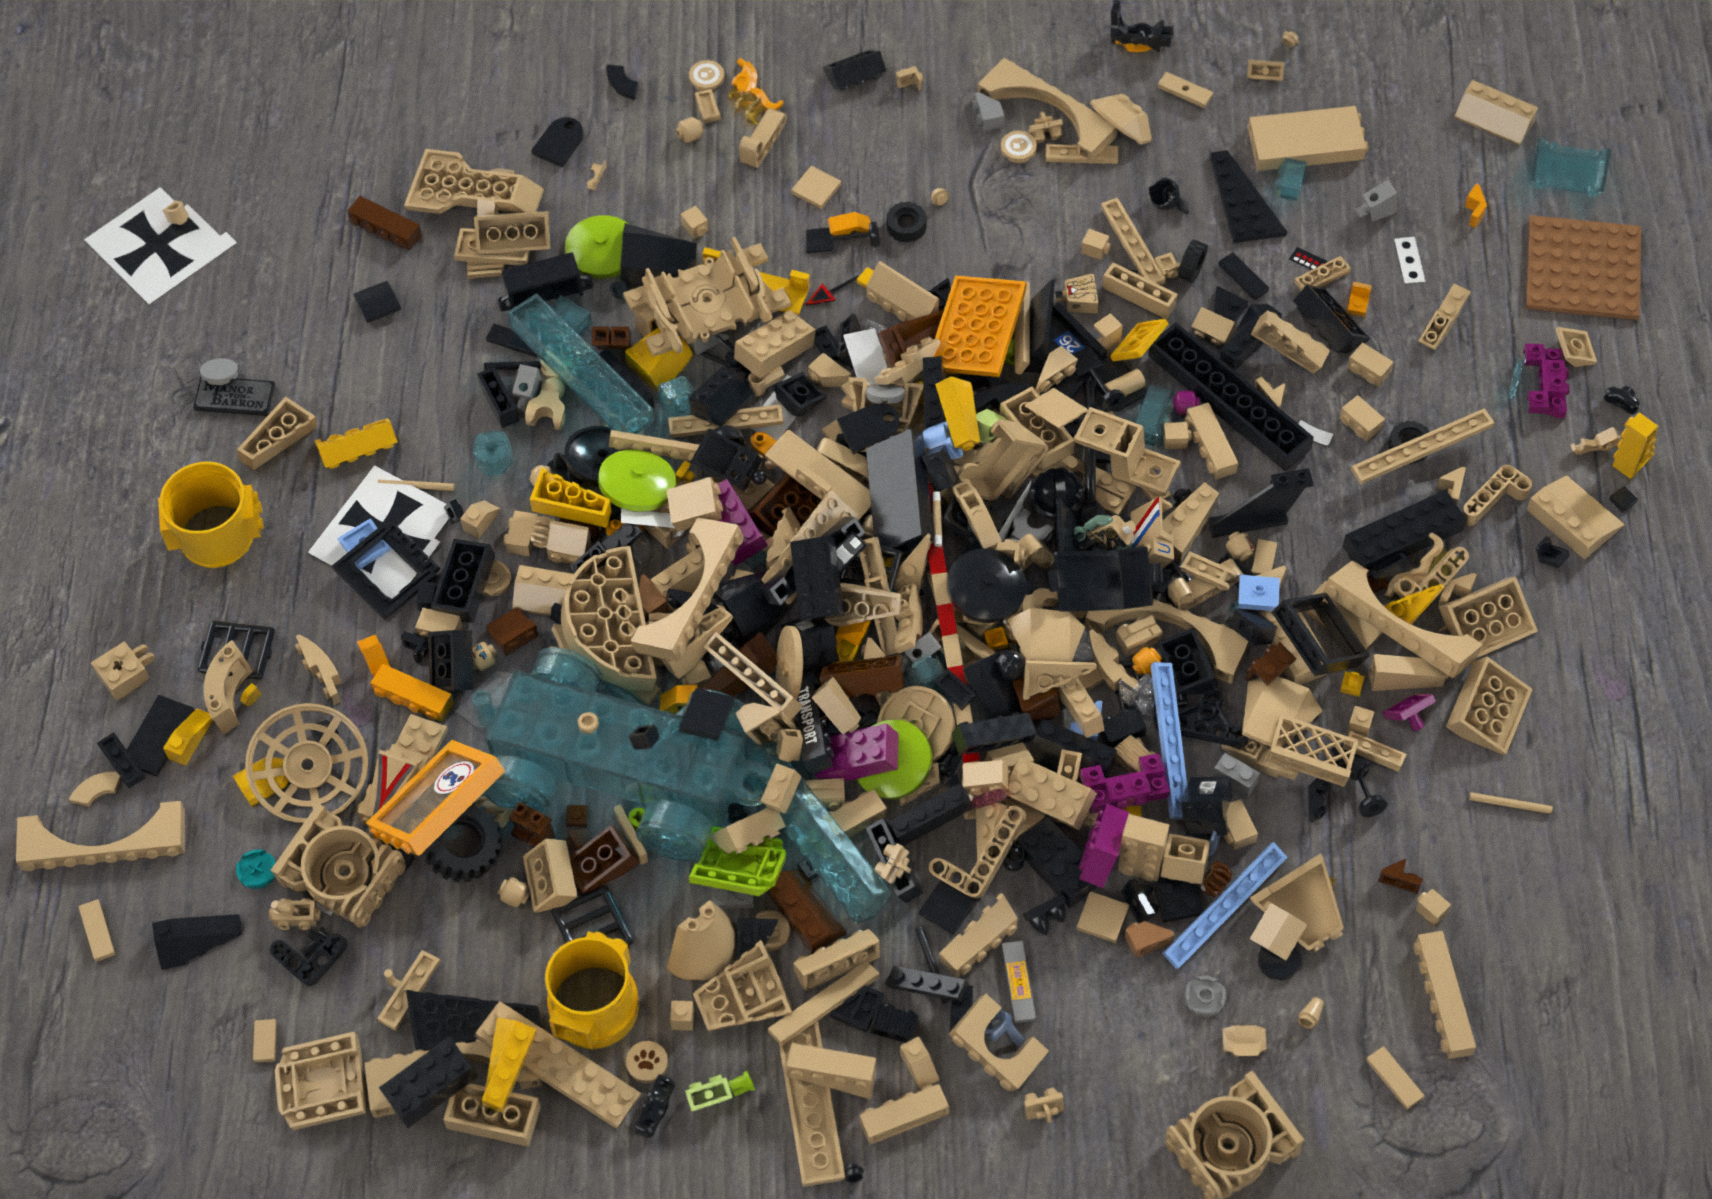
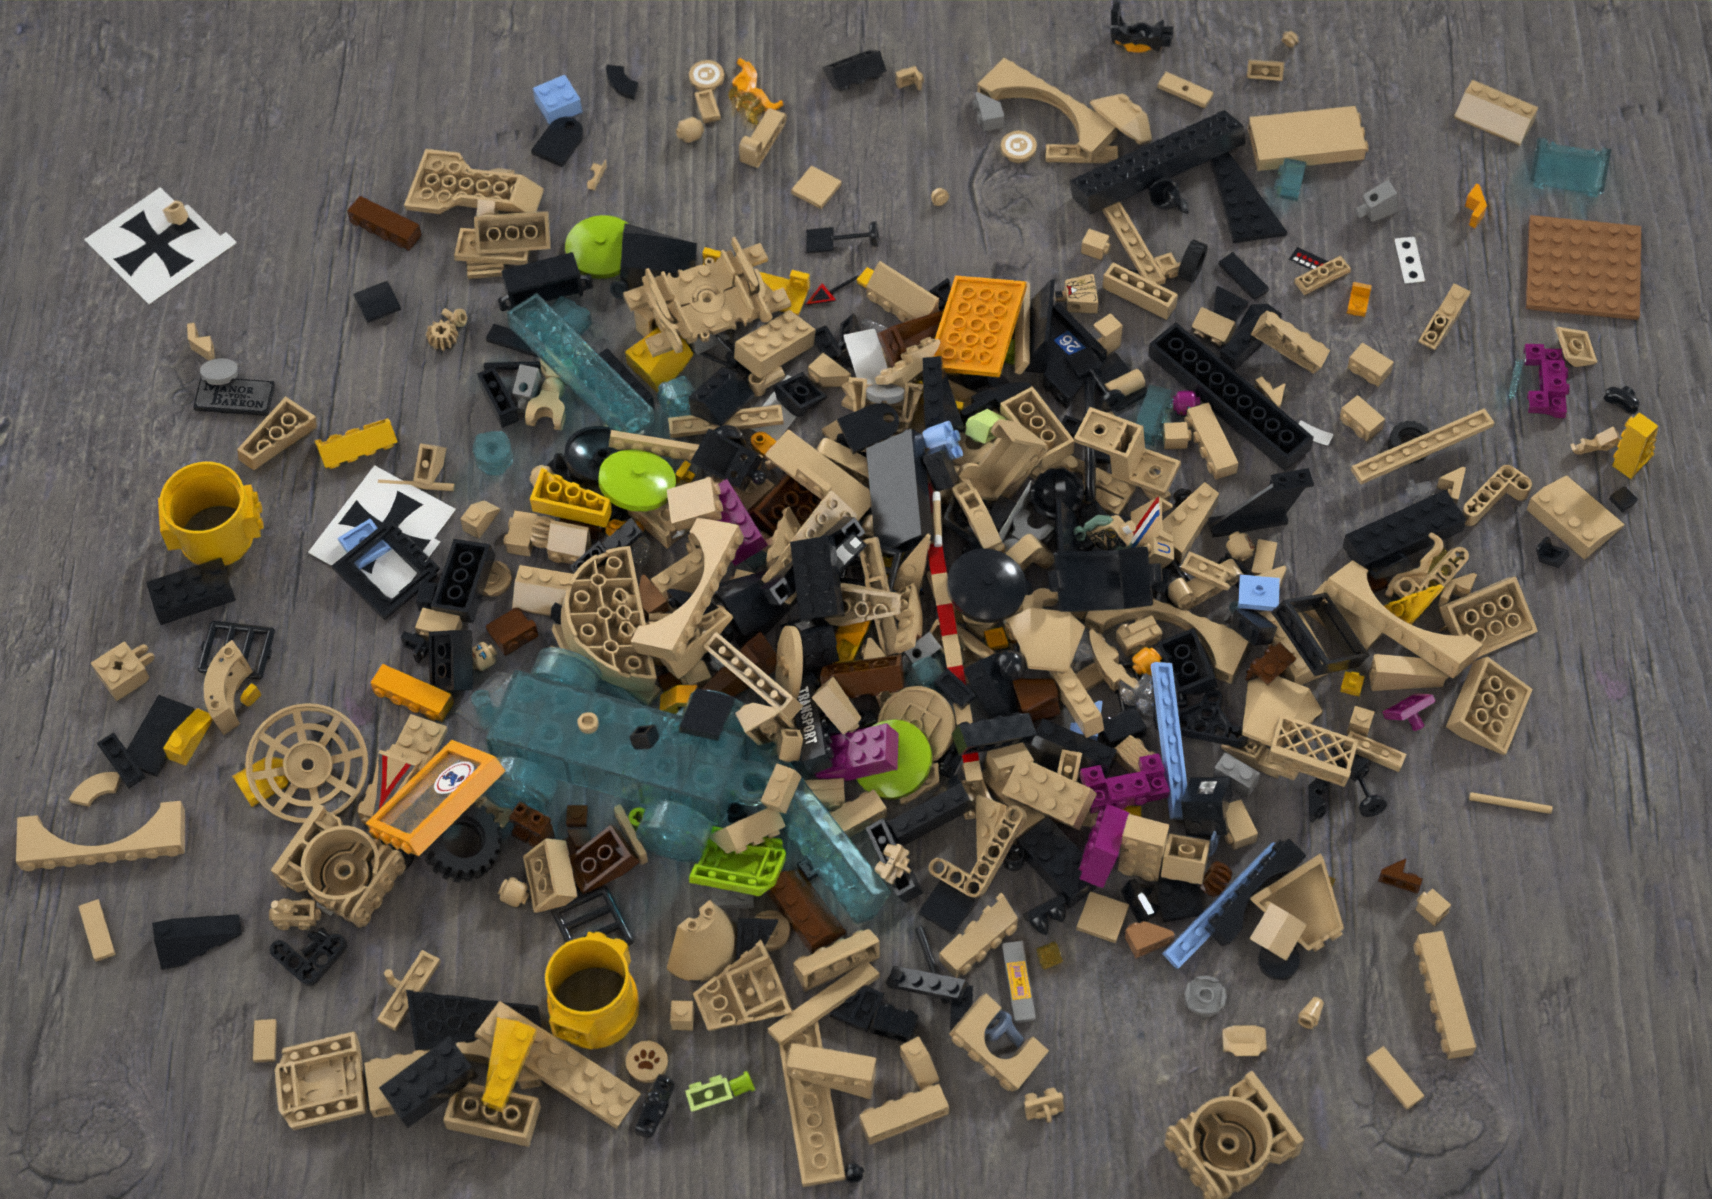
teal tile [236,849,276,889] -> none
tan slope [295,634,341,705] -> none
light orange slope [357,634,390,676] -> none
black plate [444,499,464,524] -> none
reddish brown hips [592,326,631,350] -> none
white sticker [621,509,675,528] -> none
tan brick [680,206,709,239] -> none
light orange slope [828,212,870,236] -> none
black tyre [886,201,927,243] -> none
yellow slope [935,376,980,451] -> none
tan brick [963,760,1008,796] -> none
clear pink axle [972,789,1006,809] -> none
tan bracket [997,539,1028,566] -> none
tan wing [1023,660,1097,700] -> none
tan window [1025,388,1088,429] -> none
tan hips [1028,112,1063,144] -> none
tan slope [1035,346,1078,394] -> none
yellow tile [1110,319,1169,362] -> none
black slope [1293,285,1371,353] -> none
none -> black brick [146,557,236,625]
none -> tan slope [187,323,215,361]
none -> tan slope [413,443,446,485]
none -> tan gear [426,319,458,351]
none -> tan plate [441,308,467,327]
none -> light blue brick [533,75,582,125]
none -> reddish brown tile [657,672,682,693]
none -> clear yellow plate [1036,941,1063,970]
none -> black brick [1070,110,1246,215]
none -> black arch [1205,838,1306,946]

